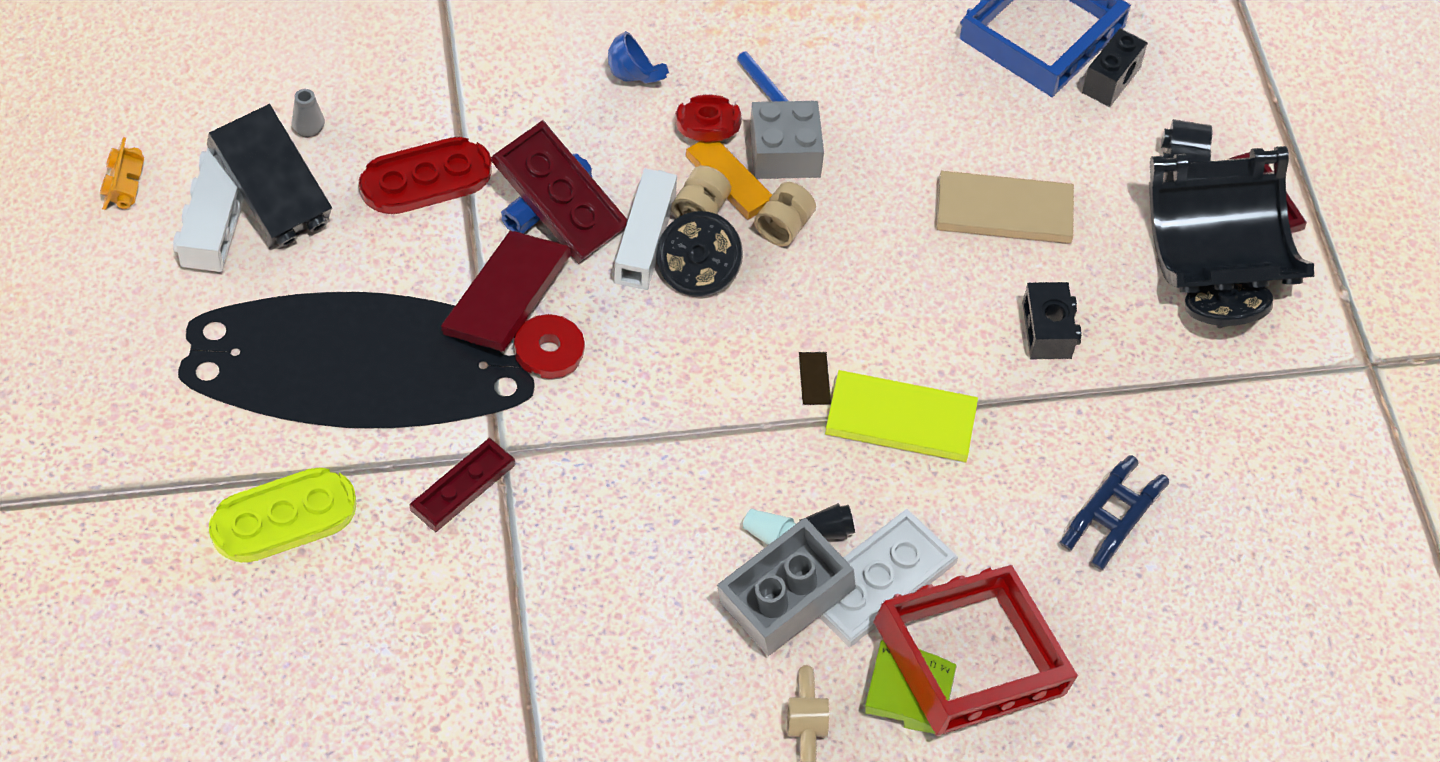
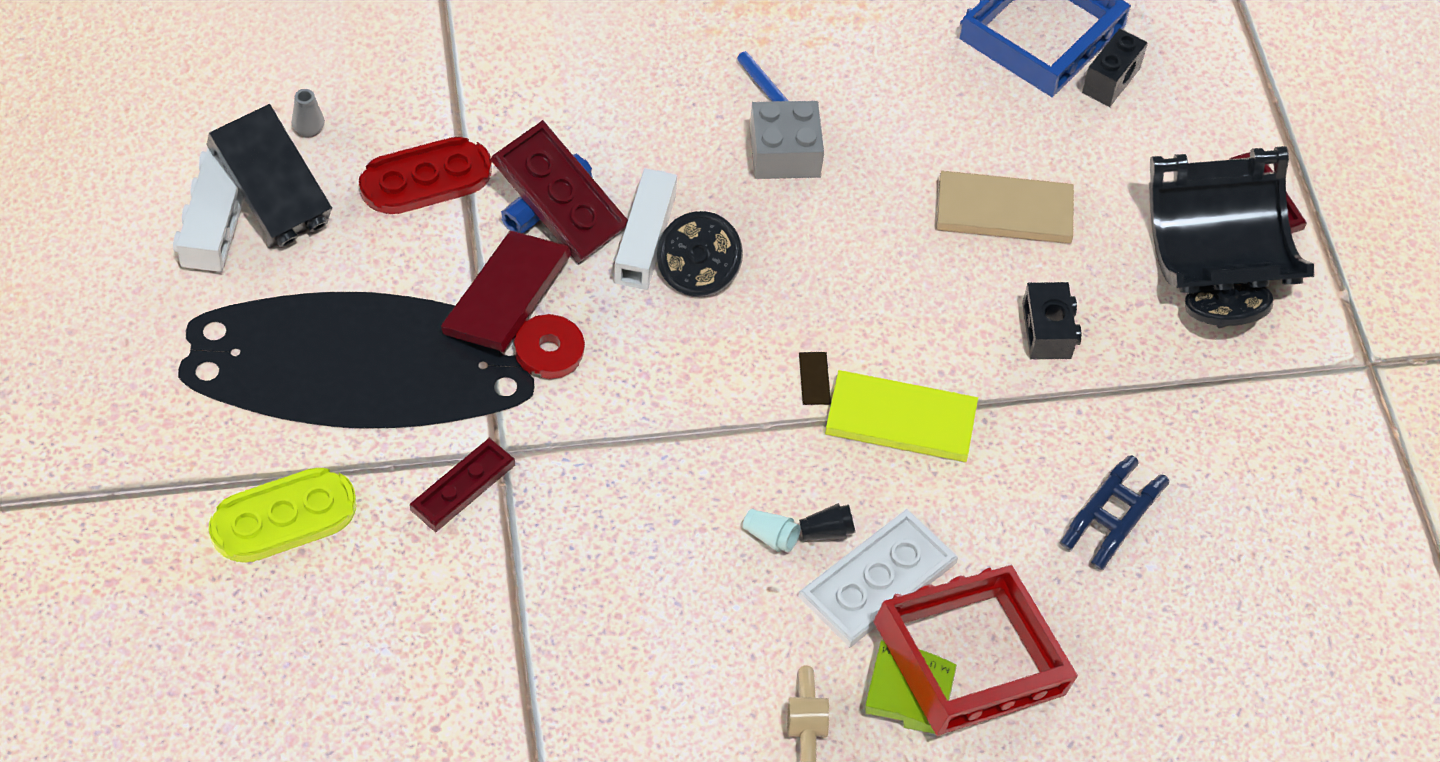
light orange hinge [100,137,144,210] -> none
blue piece [608,31,669,84] -> none
tan wheel [671,166,731,218] -> none
red tile [675,94,742,142] -> none
light orange tile [686,141,772,220] -> none
light grey brick [717,517,856,656] -> none
tan wheel [754,182,816,247] -> none
black brick [1161,119,1212,181] -> none

